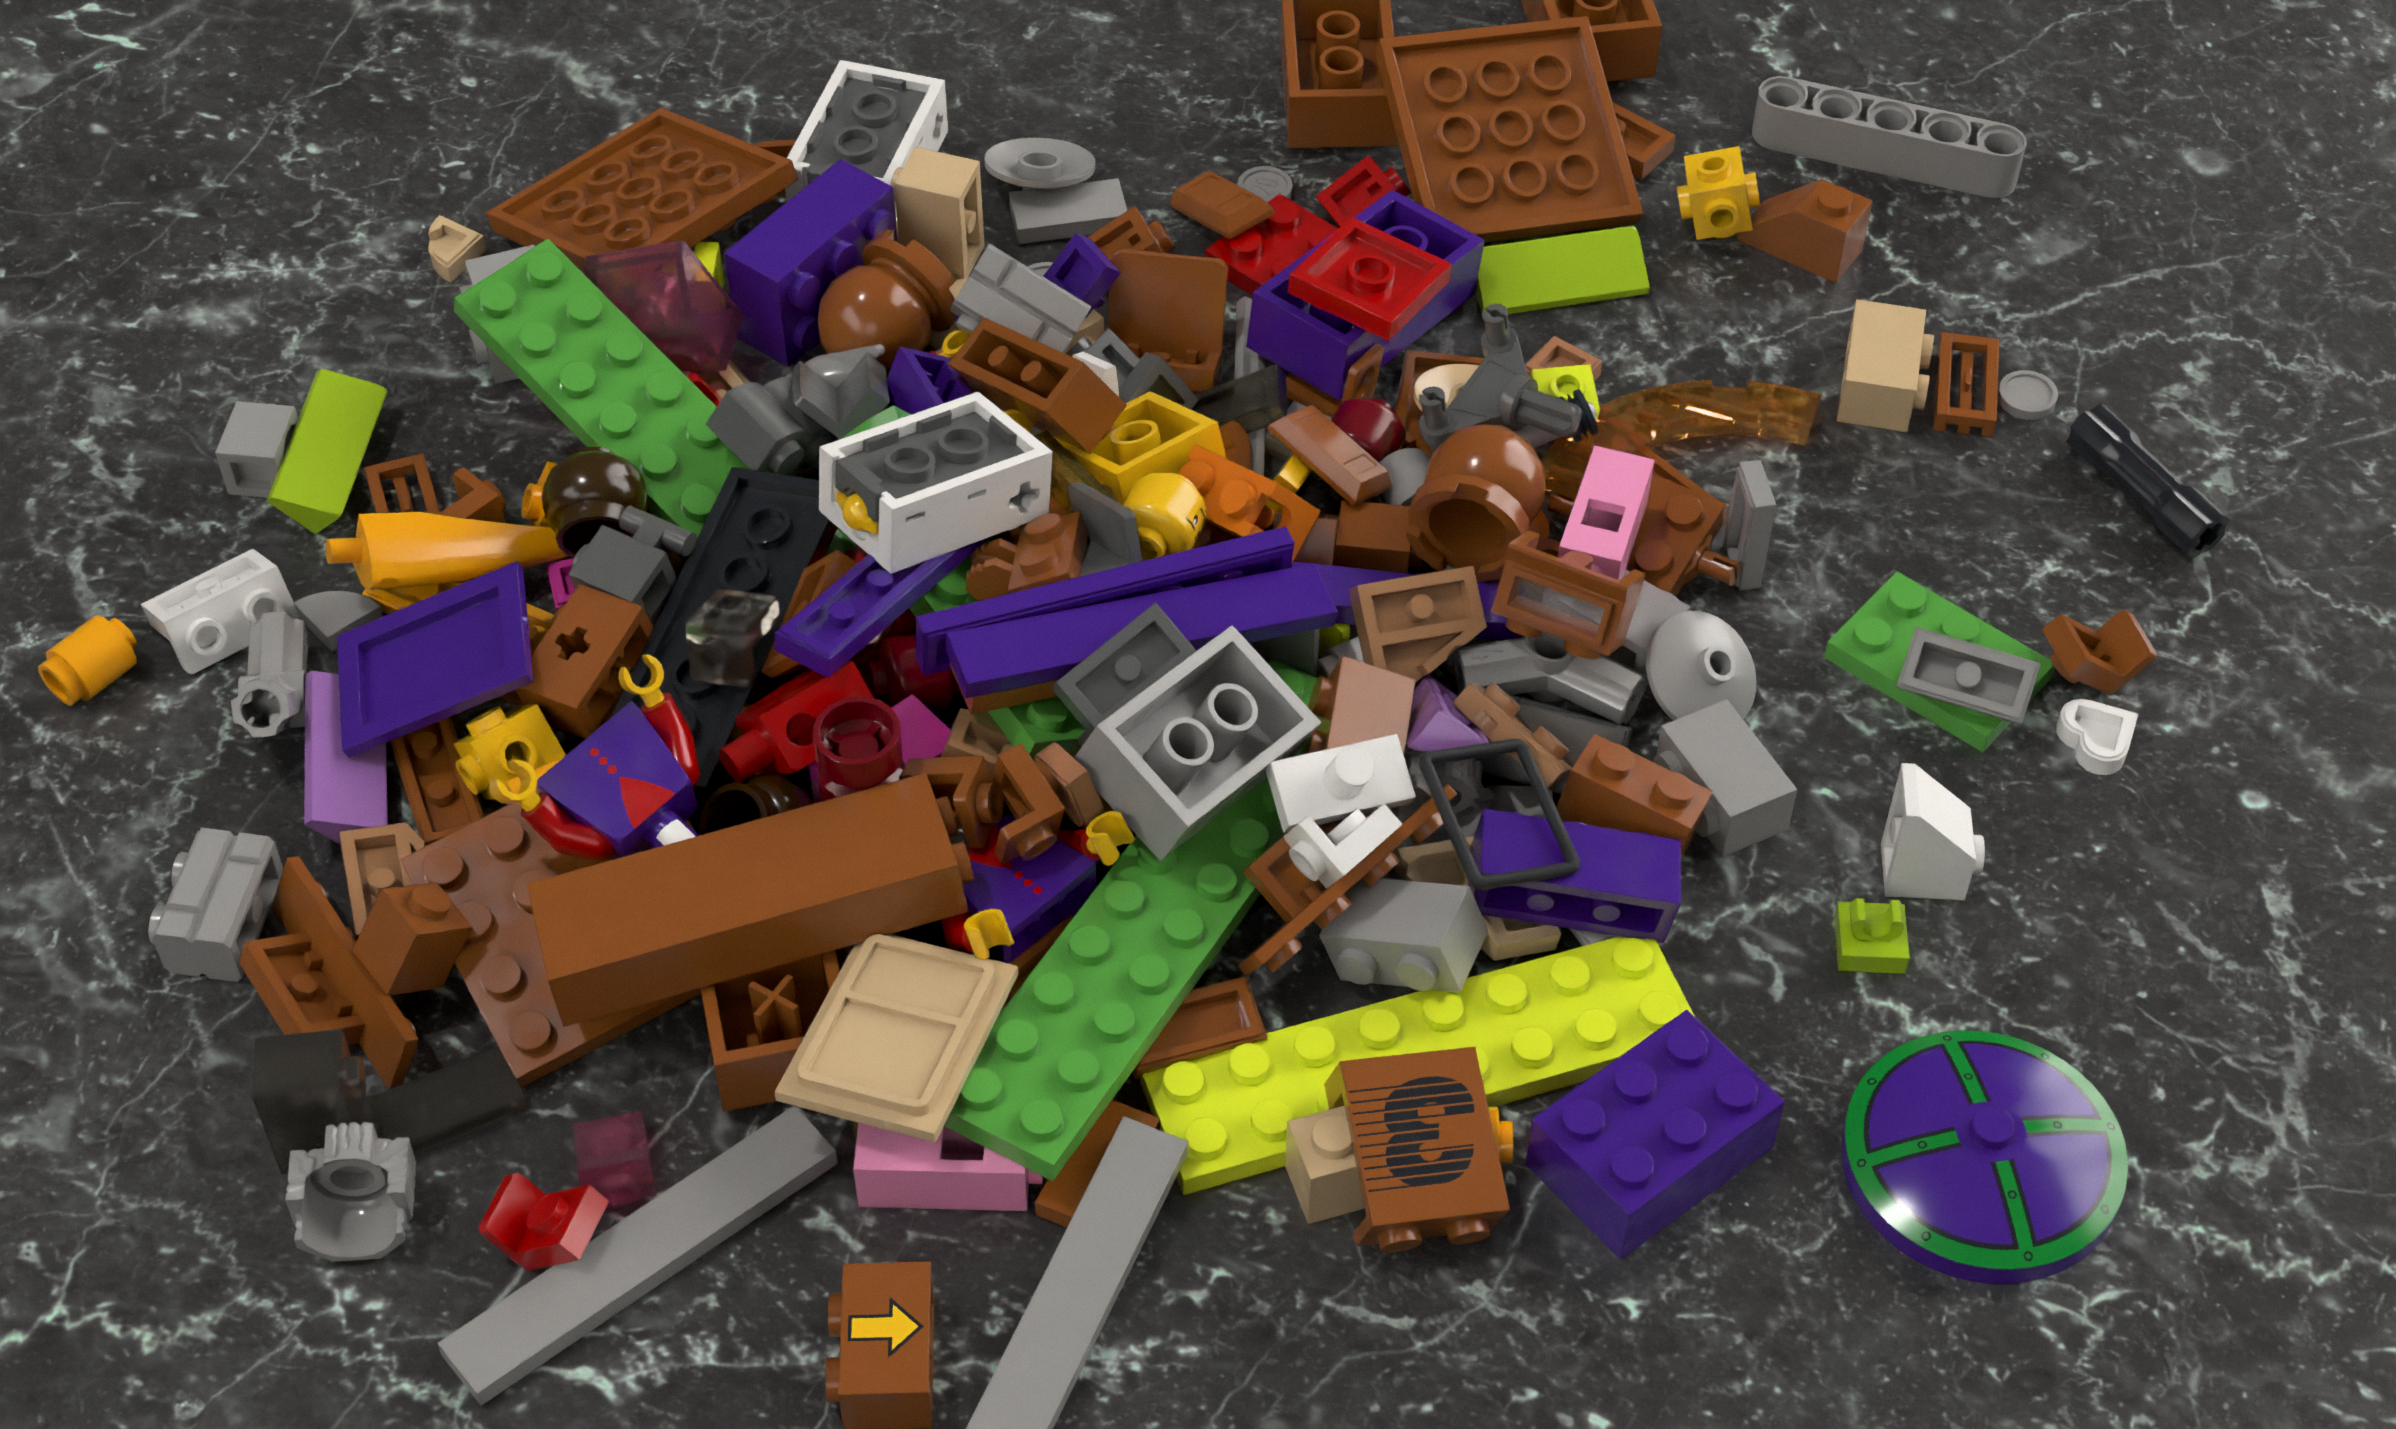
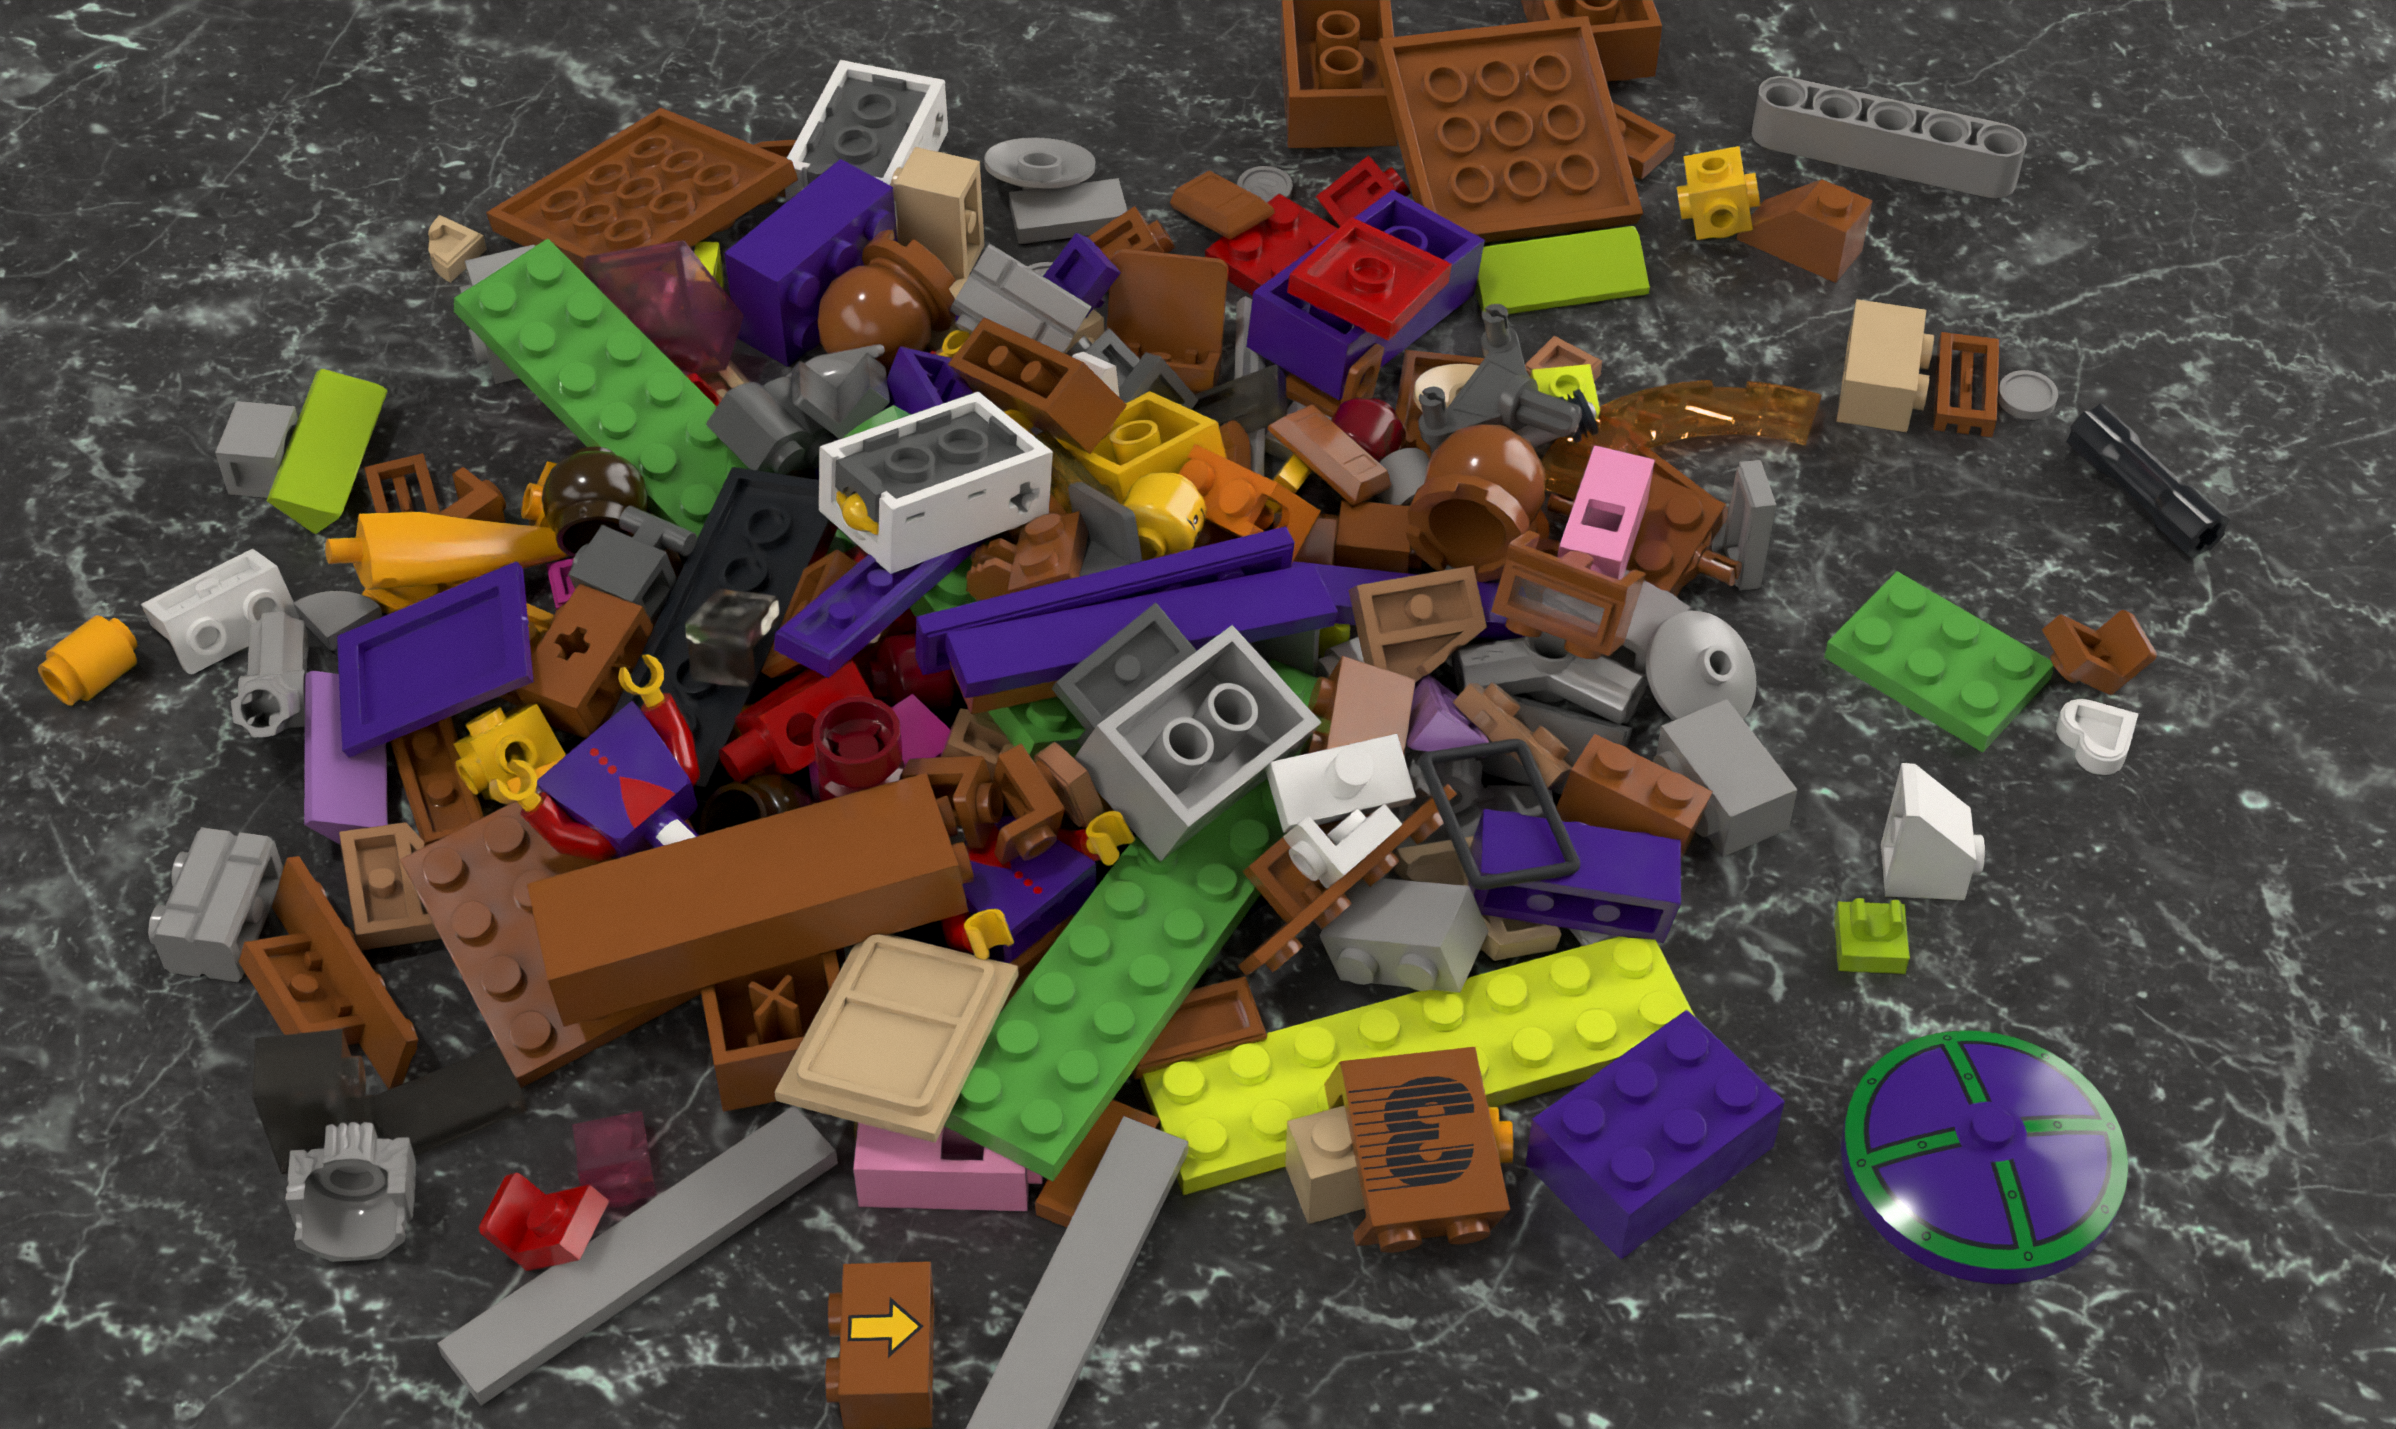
dark orange brick [352,882,472,996] -> none
light grey slope [1896,627,2041,725] -> none

